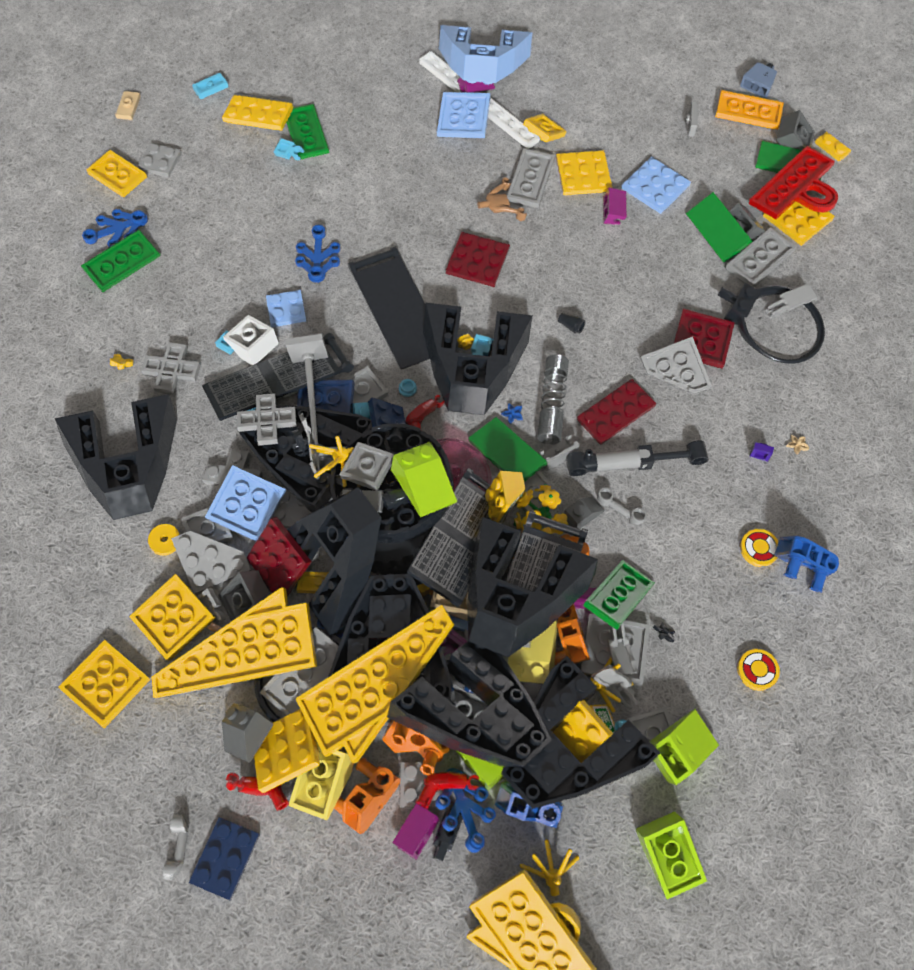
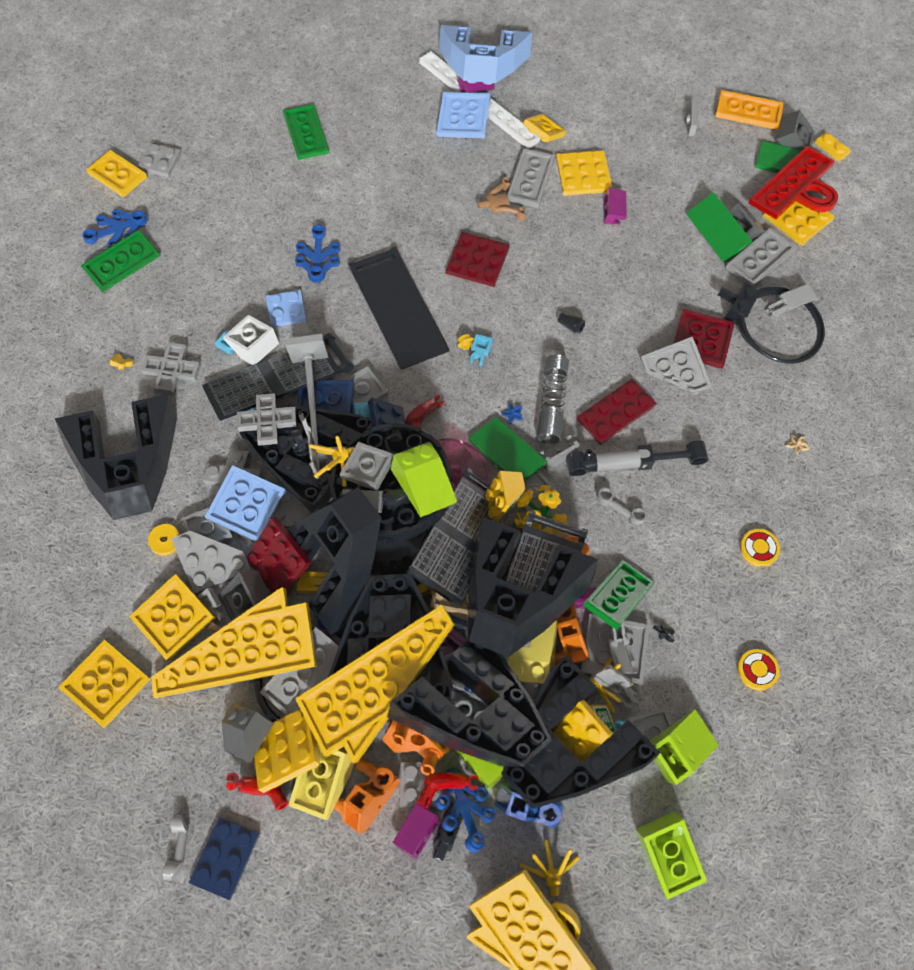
tan plate [115,91,141,120] -> none
medium azure plate [192,73,228,100] -> none
yellow plate [222,95,293,131] -> none
medium azure plate [274,138,304,160] -> none
medium azure plate [399,379,417,397] -> none
black piece [423,302,533,415] -> none
dark grey slope [564,497,605,529] -> none
light blue plate [621,157,691,214] -> none
sand blue torso [740,63,777,99] -> none
dark purple plate [750,442,774,462] -> none
blue piece [774,536,839,593] -> none

